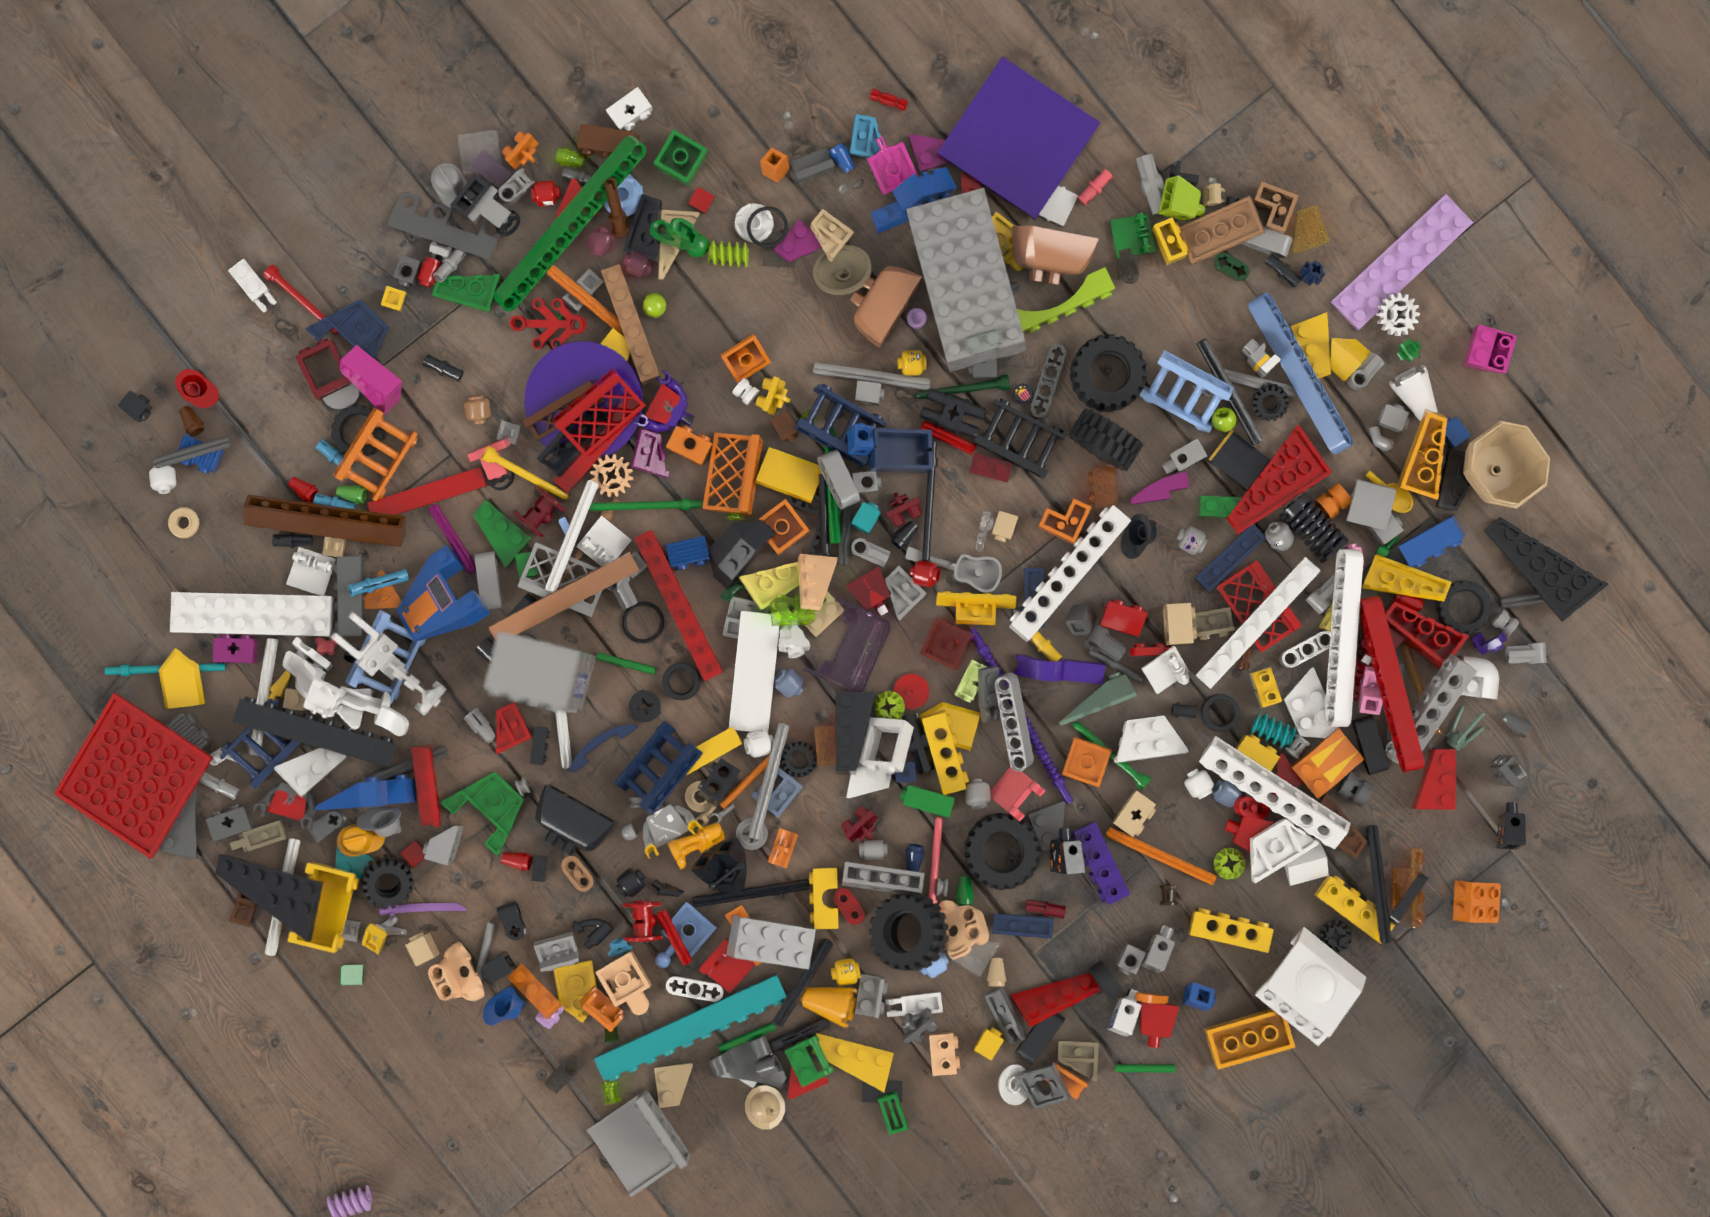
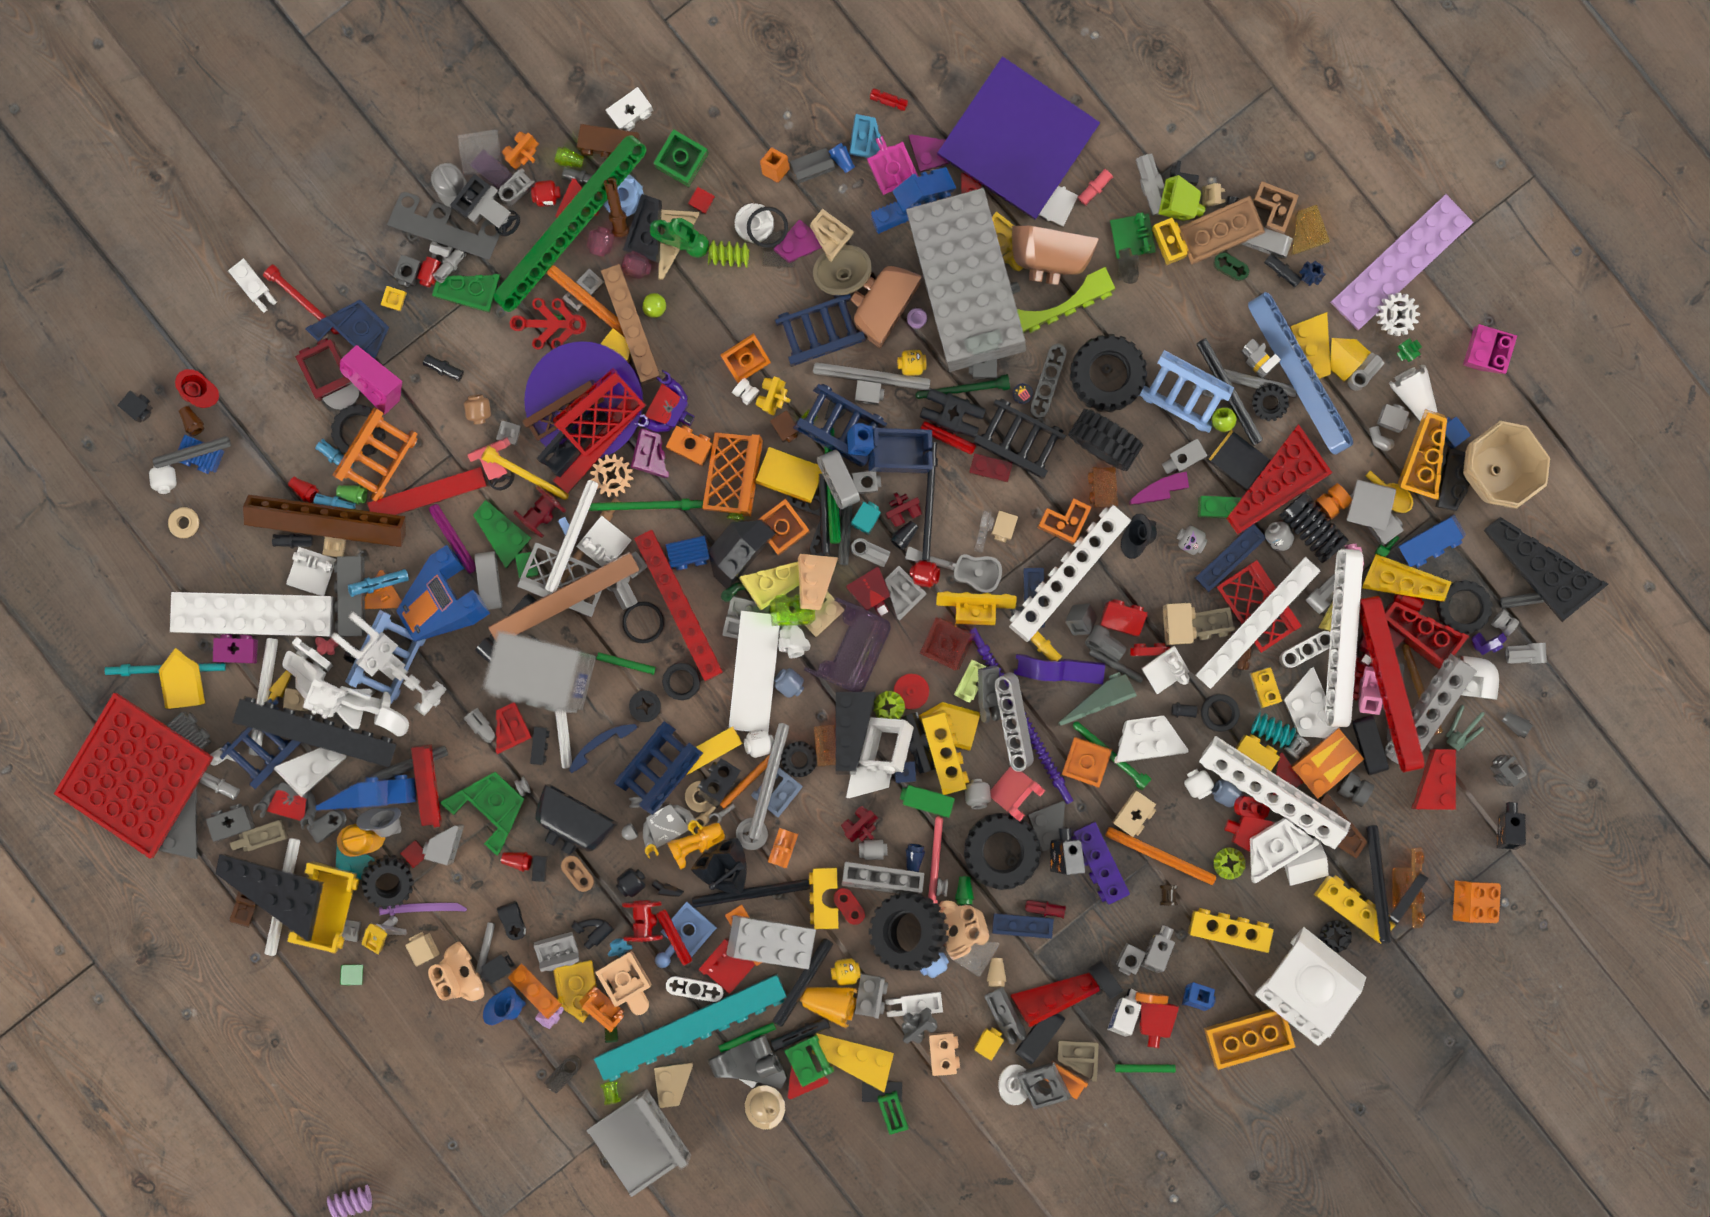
none -> dark blue fence [775,294,866,367]

